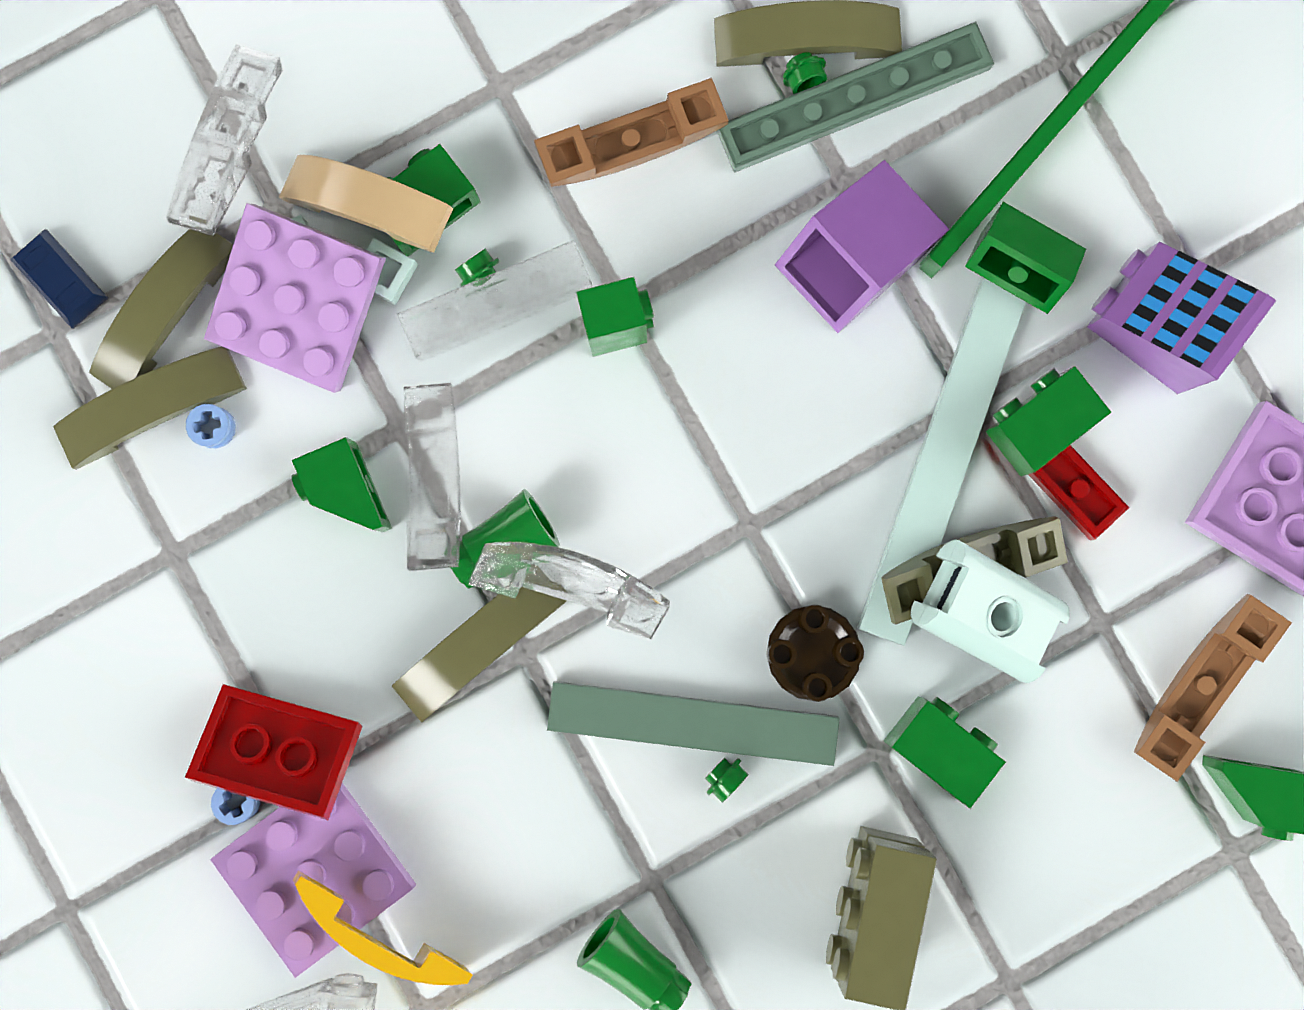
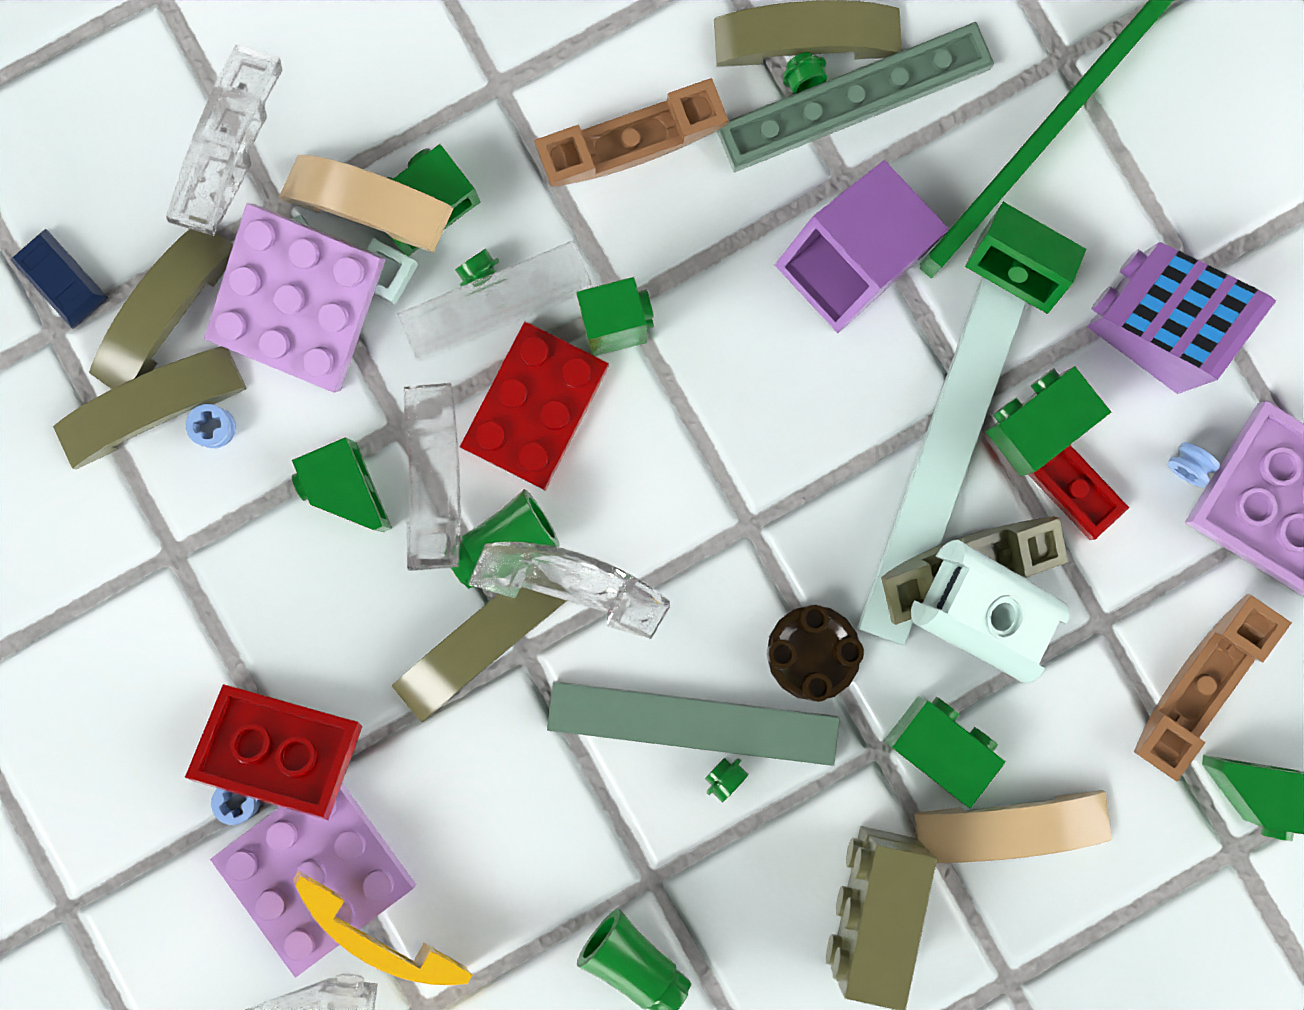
none -> red plate [459,321,609,491]
none -> tan slope [913,790,1112,863]
none -> light blue bush [1167,442,1220,487]

